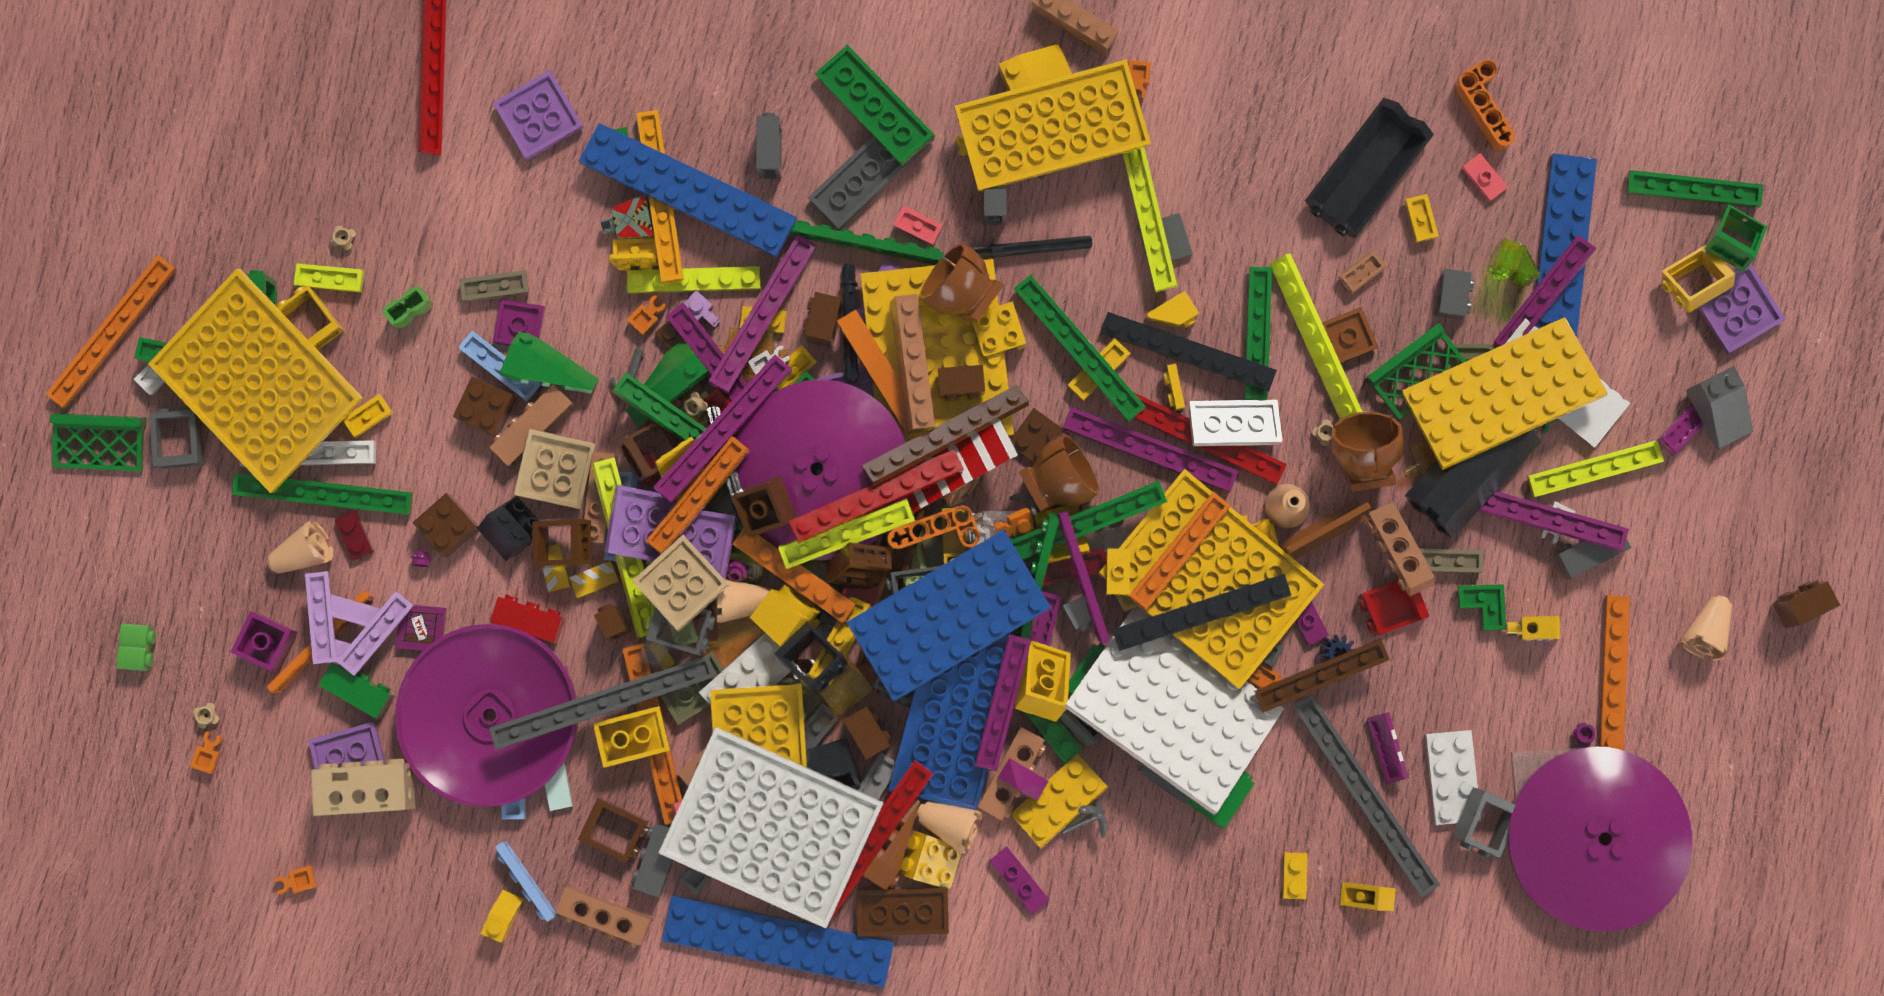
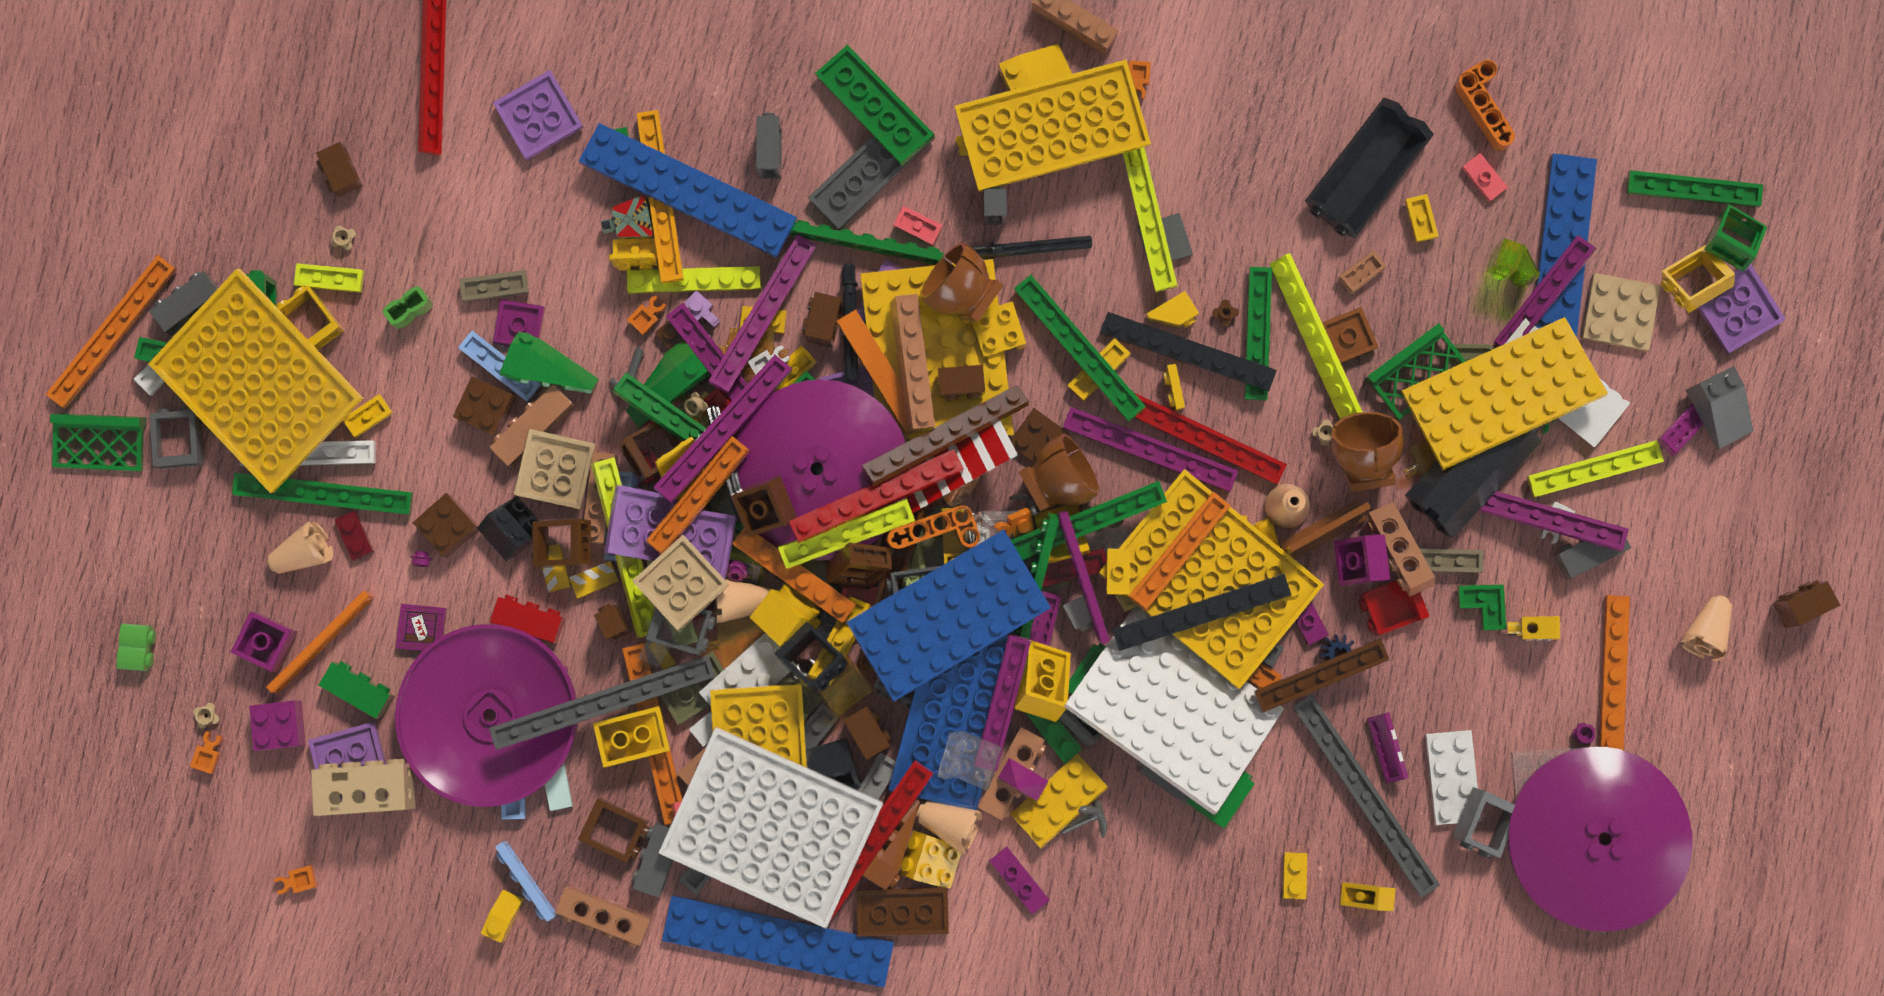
lavender plate [305,571,414,676] -> none
white plate [1188,400,1282,446] -> none
dark grey brick [1435,268,1474,320] -> none
none -> dark grey brick [149,271,219,336]
none -> magenta brick [249,700,306,751]
none -> reddish brown brick [316,142,363,197]
none -> white brick [689,712,713,747]
none -> clear bracket [937,731,1001,790]
none -> reddish brown plate [1212,299,1239,326]
none -> magenta brick [1334,534,1390,586]
none -> tan plate [1581,273,1660,352]

